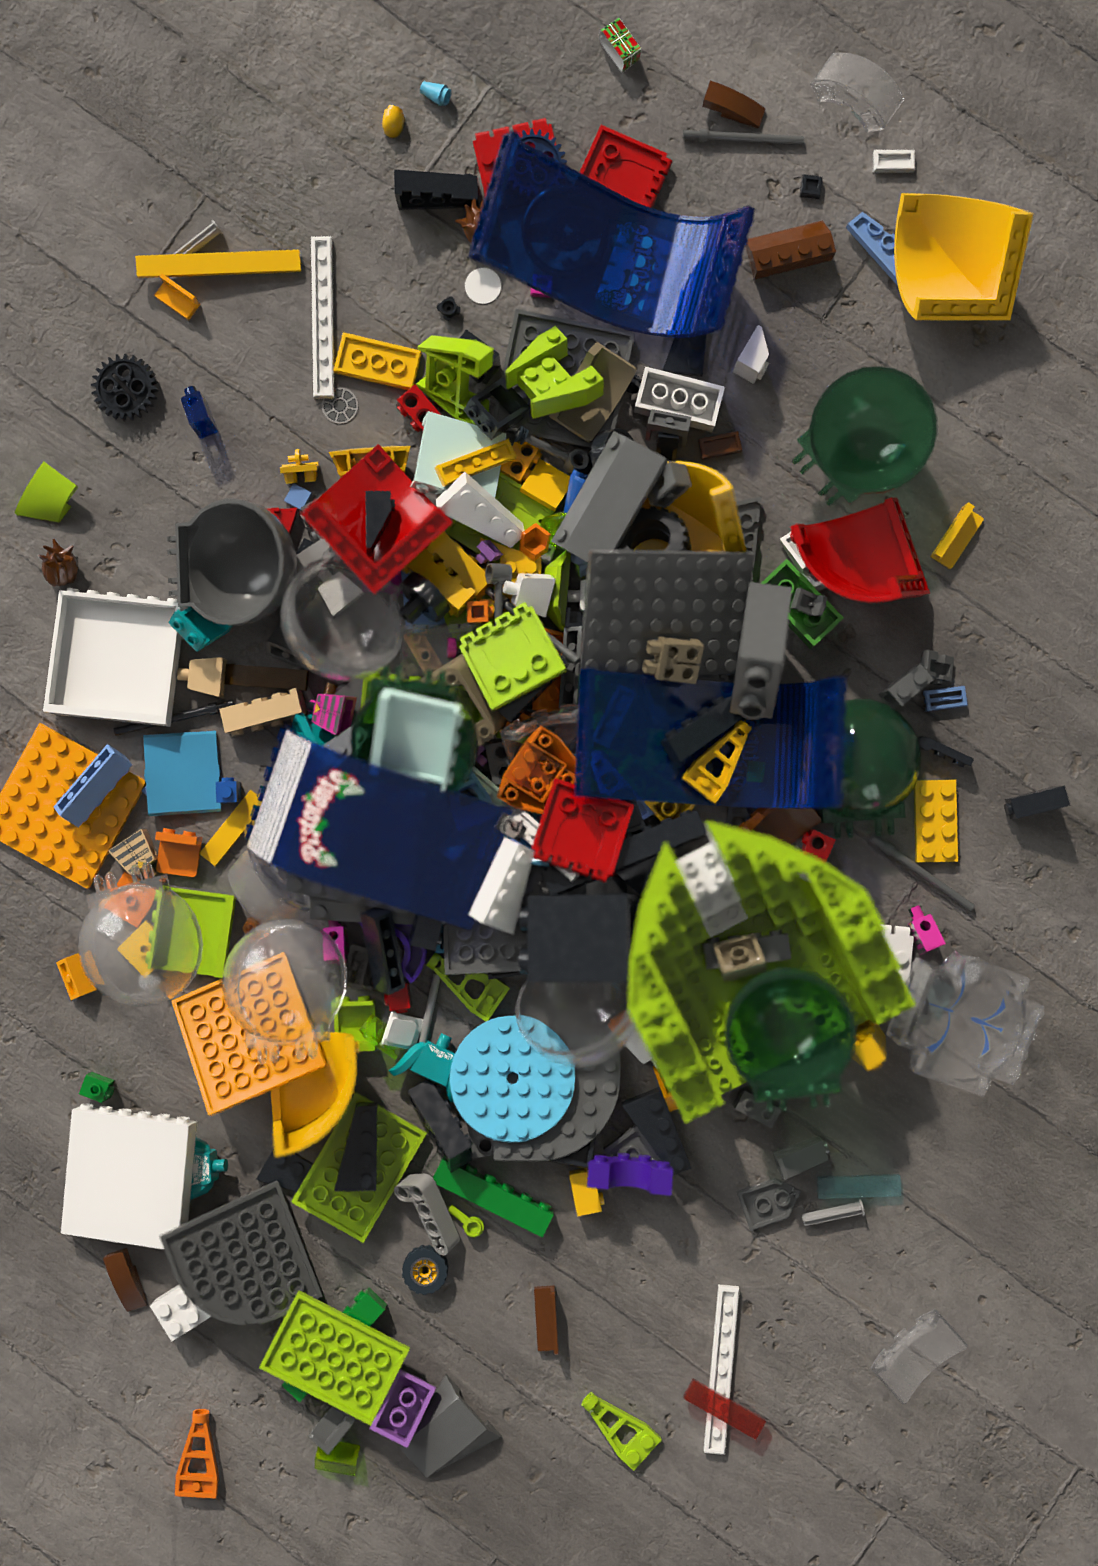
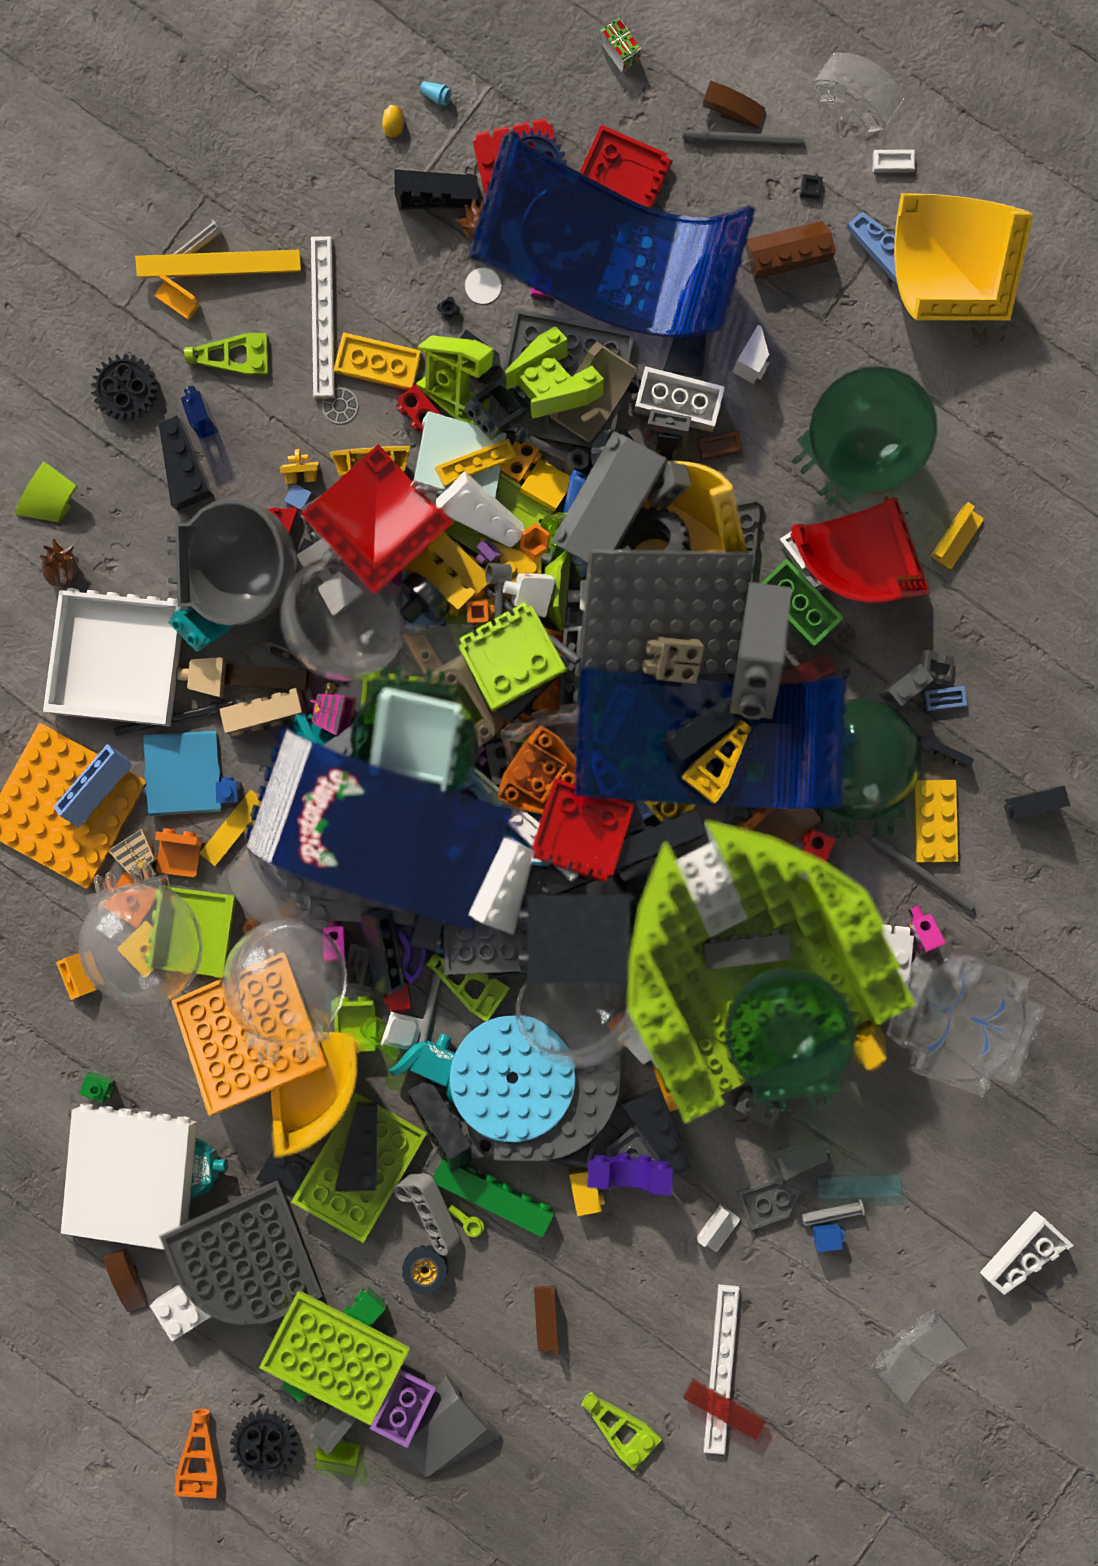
black slope [365,491,395,557] -> none
dark pink tile [447,638,457,658] -> none
sticker [496,813,527,842] -> none
dark tan brick [713,933,767,982] -> none
dark grey bracket [791,588,827,616] -> none
none -> black wedge [158,415,214,511]
none -> lime plate [184,333,269,376]
none -> black gear [230,1408,298,1480]
none -> white panel [697,1204,740,1252]
none -> clear red tile [776,652,836,697]
none -> blue brick [812,1223,845,1252]
none -> white wedge [980,1211,1074,1294]

